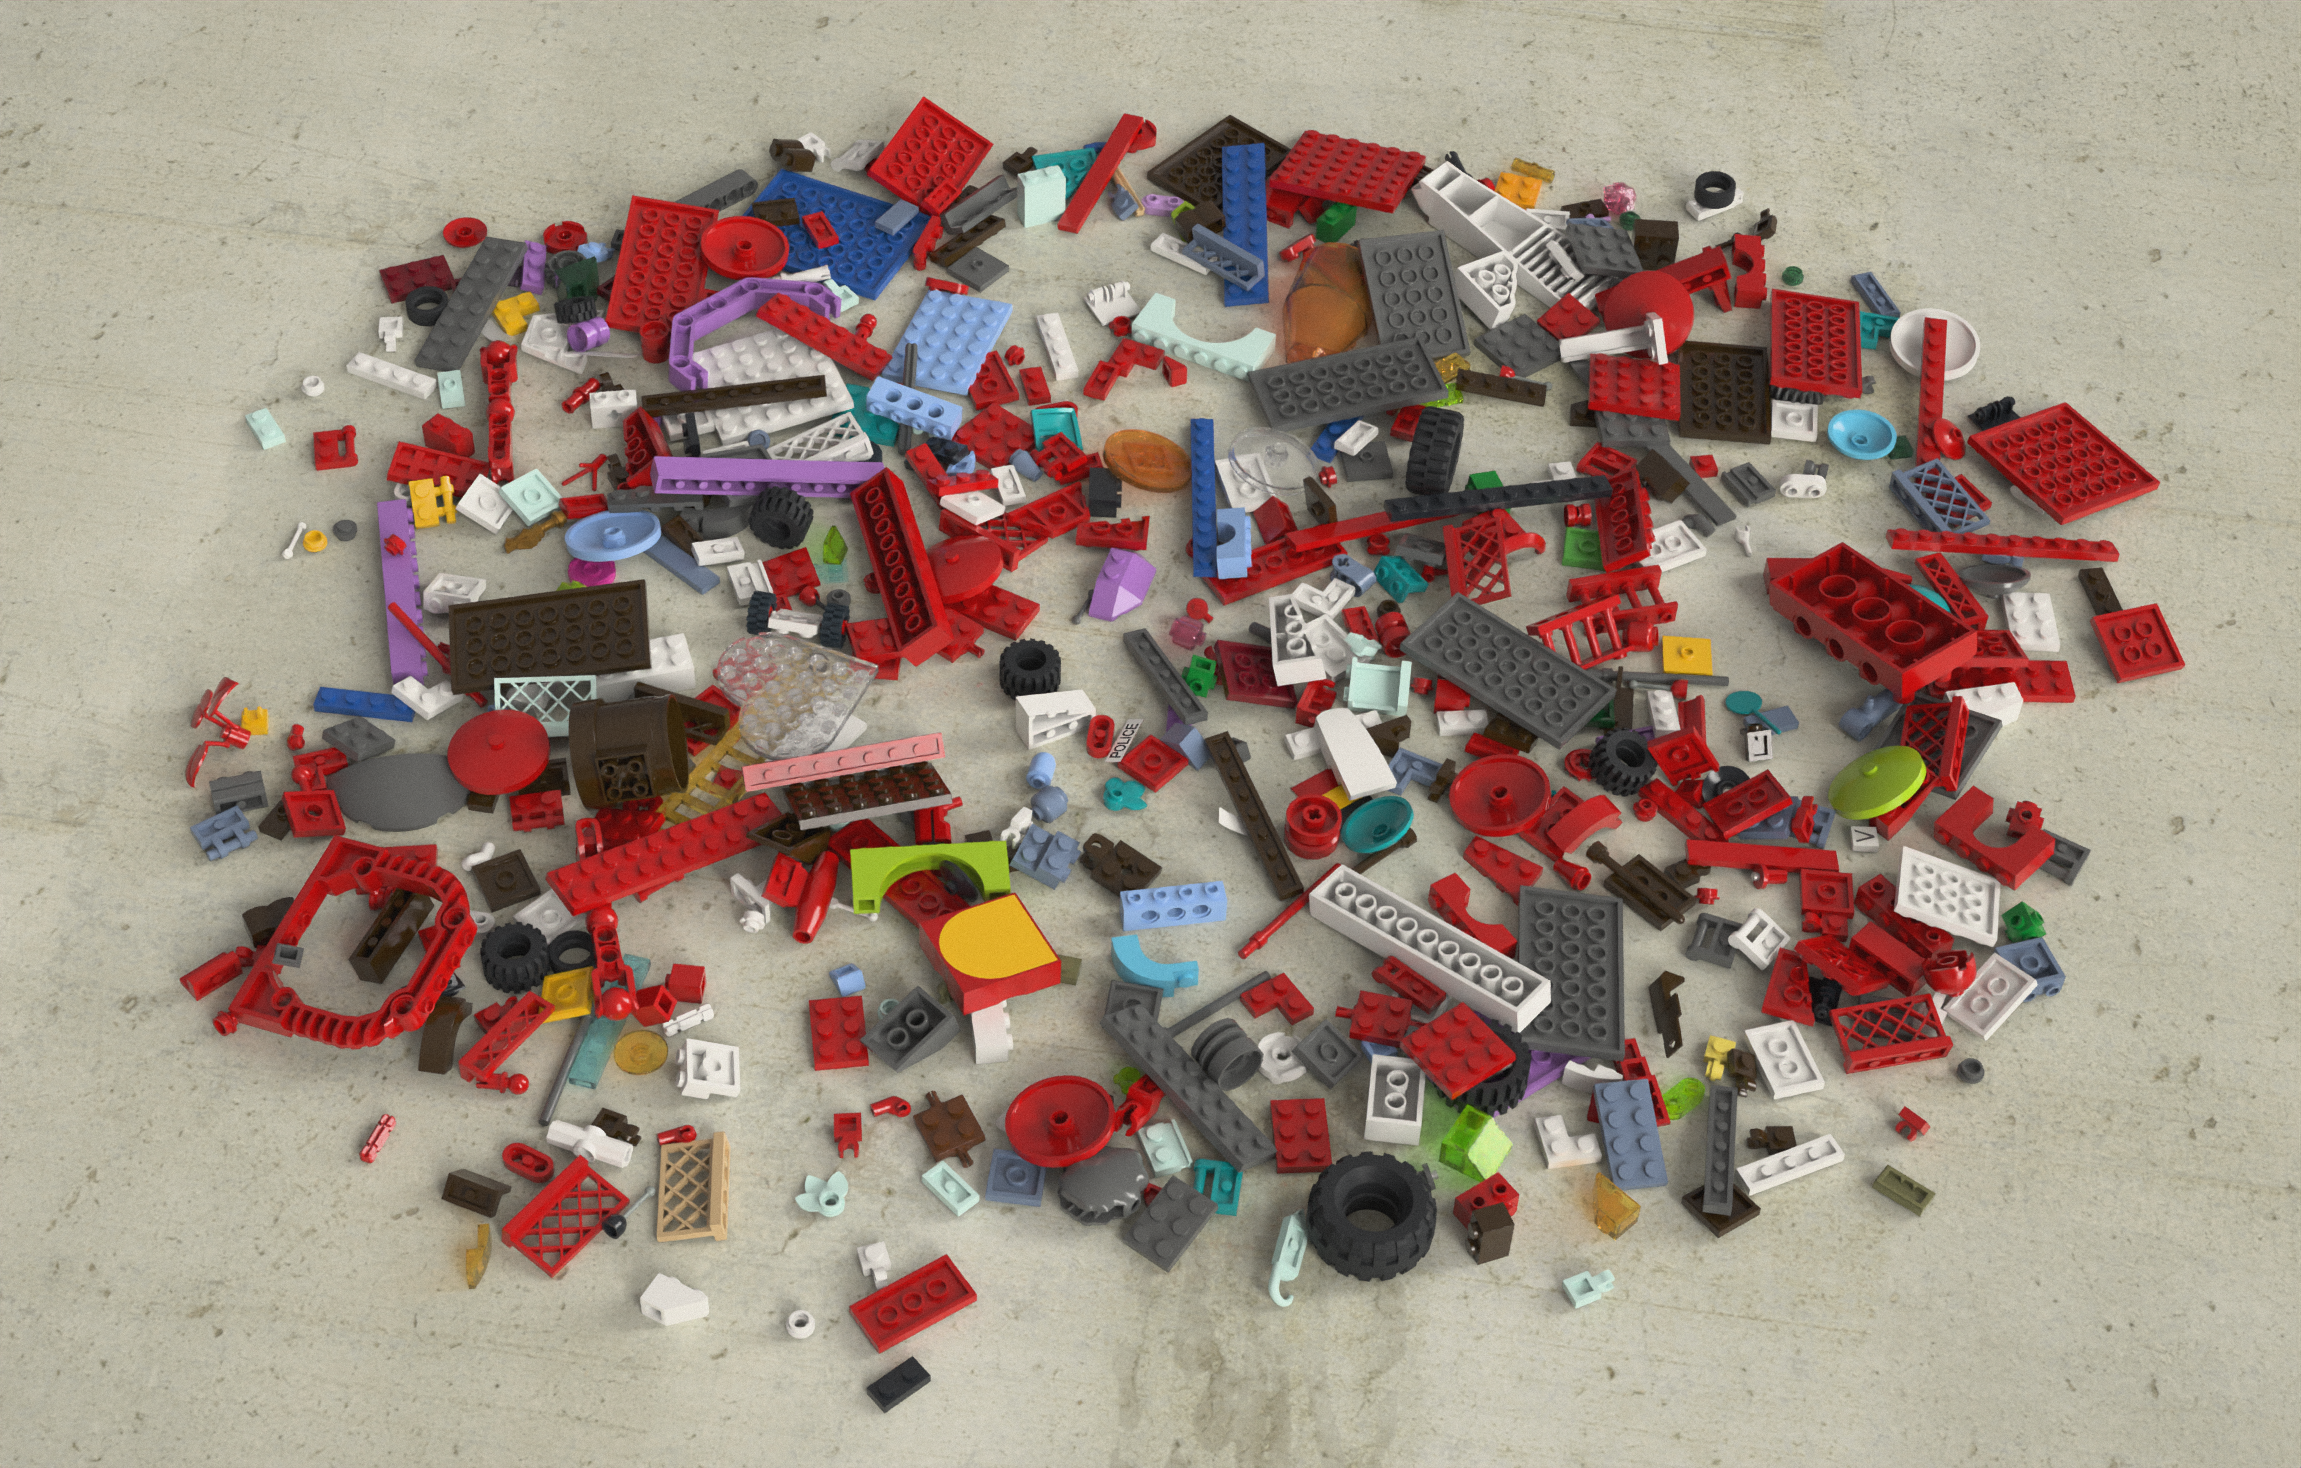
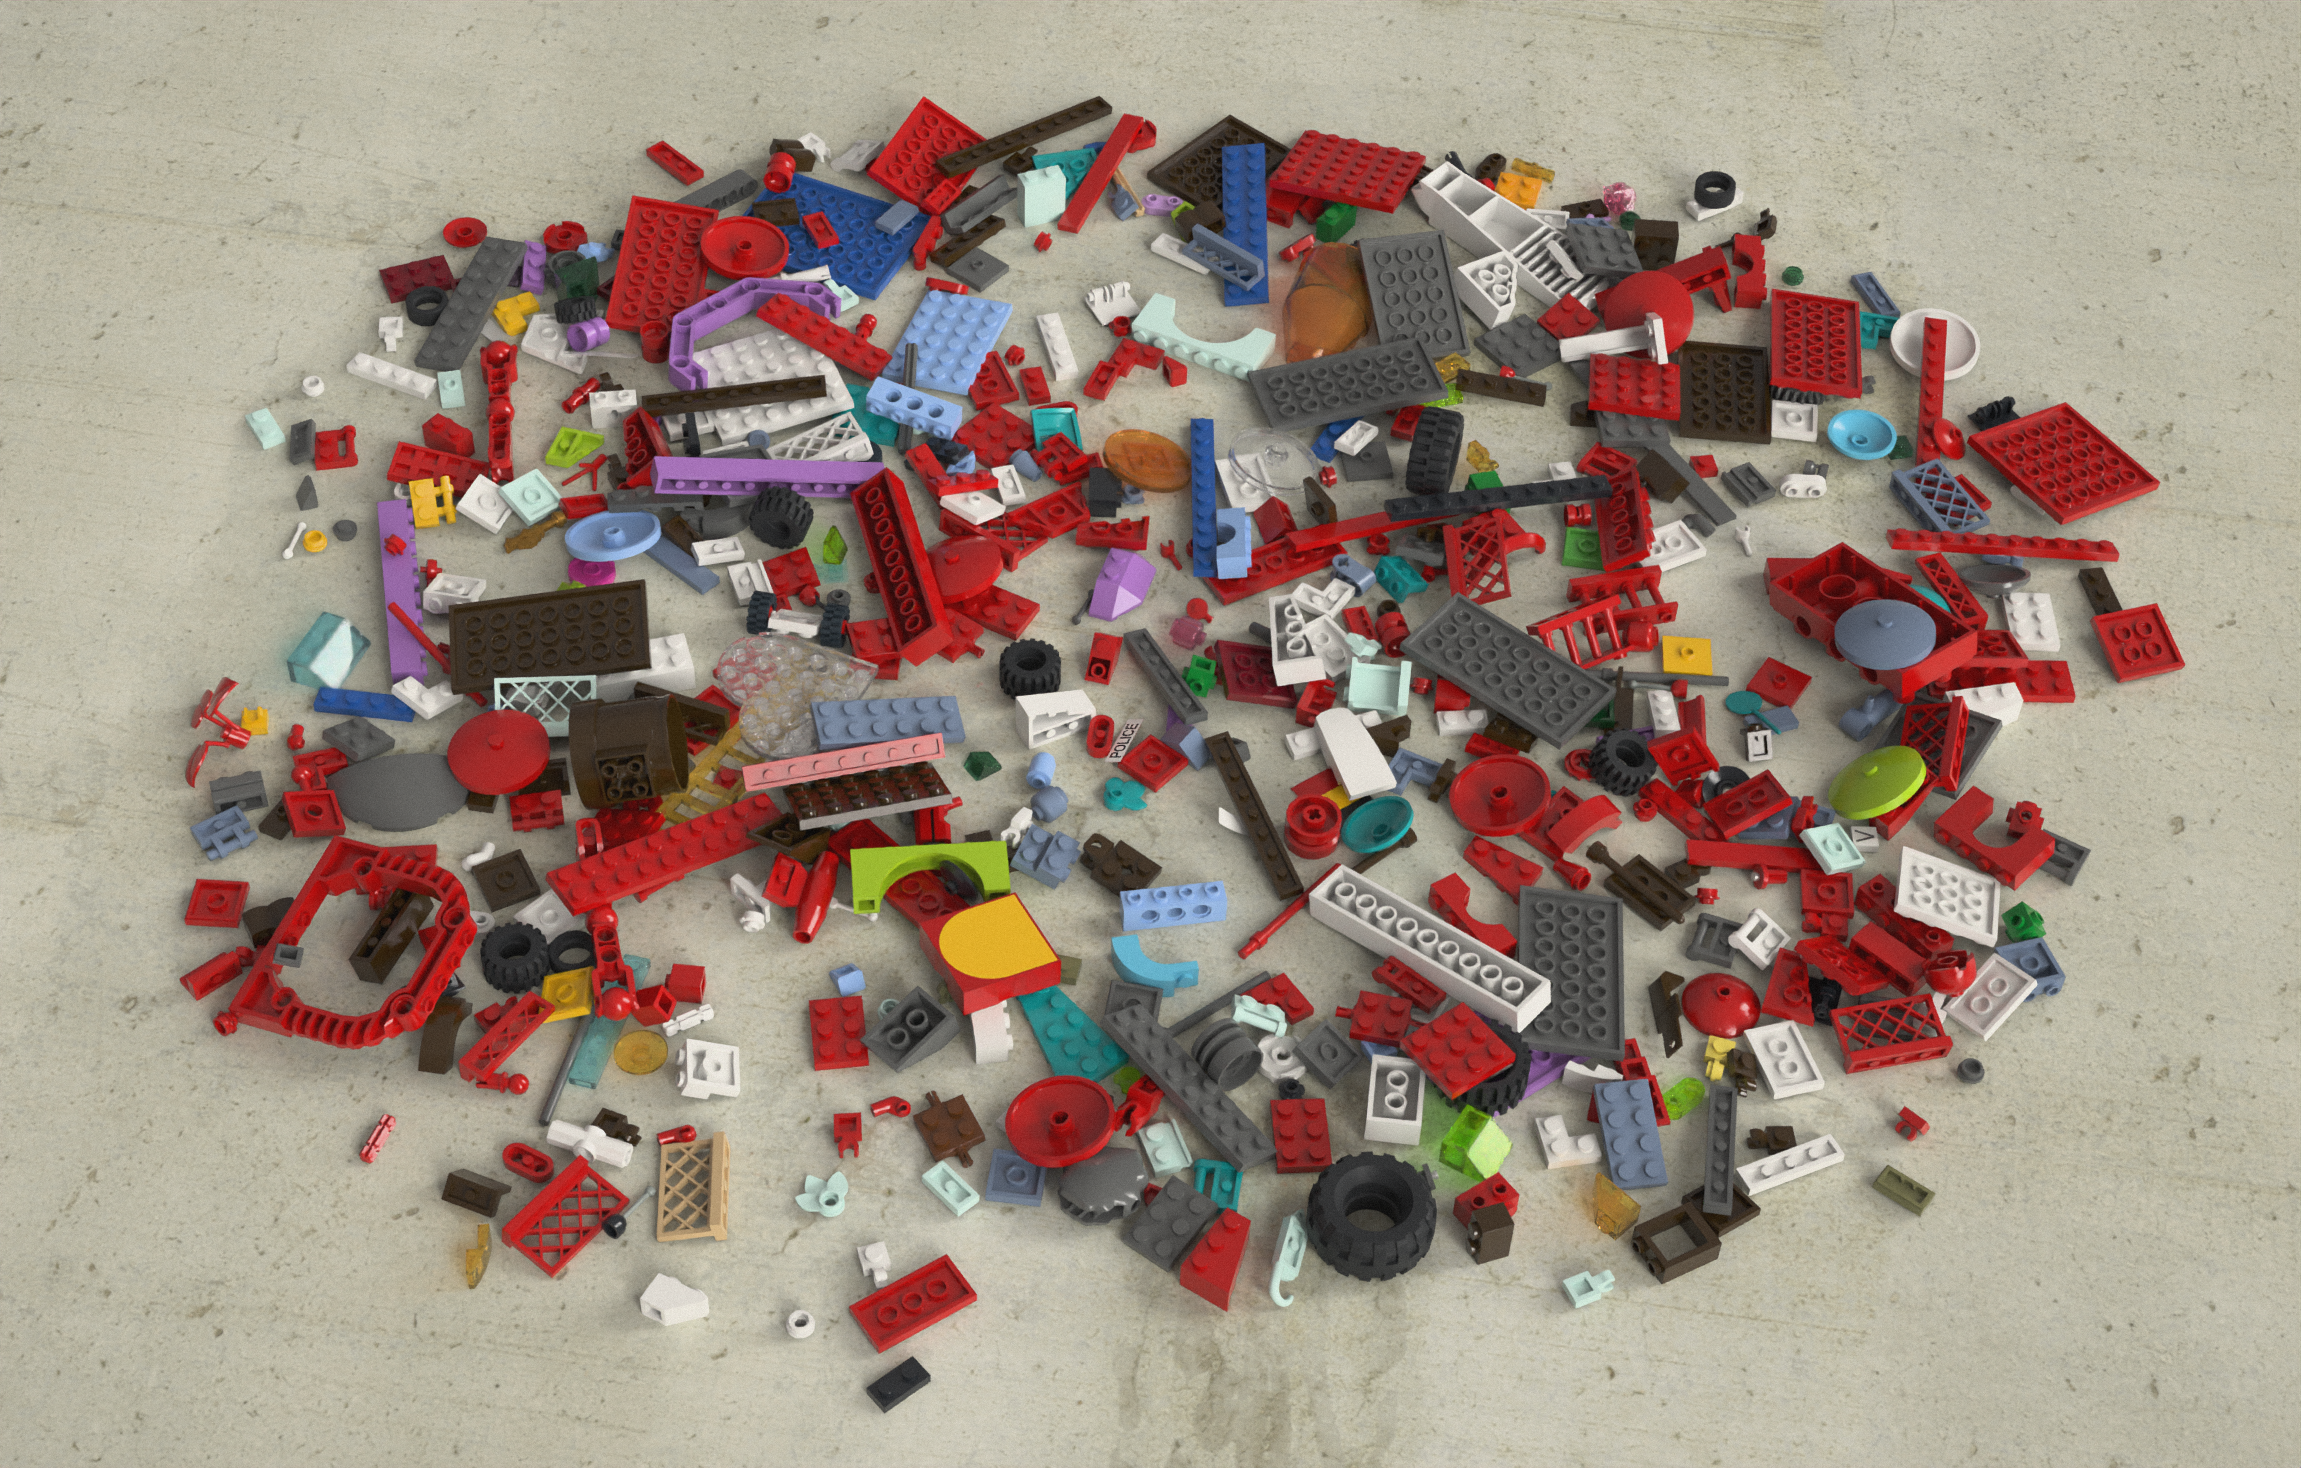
none -> red plate [184,879,250,928]
none -> clear light blue slope [287,611,371,690]
none -> dark grey plate [290,419,316,465]
none -> dark grey slope [296,475,319,511]
none -> red piece [420,559,442,587]
none -> lime wing [545,427,605,468]
none -> red plate [646,140,704,186]
none -> red wheel [763,152,796,193]
none -> sand blue plate [809,696,966,750]
none -> dark brown plate [935,96,1113,179]
none -> clear green slope [964,751,1002,781]
none -> teal wing [1015,985,1129,1083]
none -> red plate [1034,231,1053,252]
none -> red slope [1085,632,1123,685]
none -> sand blue plate [1122,483,1145,504]
none -> red hand [1160,540,1183,570]
none -> red wedge [1180,1207,1251,1312]
none -> light aqua plate [1231,994,1287,1038]
none -> black plate [1278,1079,1305,1100]
none -> dark brown plate [1416,522,1448,543]
none -> clear yellow plate [1466,440,1499,475]
none -> dark brown plate [1475,153,1507,183]
none -> dark brown window [1631,1201,1722,1284]
none -> red dish [1681,973,1761,1039]
none -> red plate [1746,657,1812,709]
none -> light aqua plate [1799,823,1866,875]
none -> sand blue dish [1835,600,1936,670]

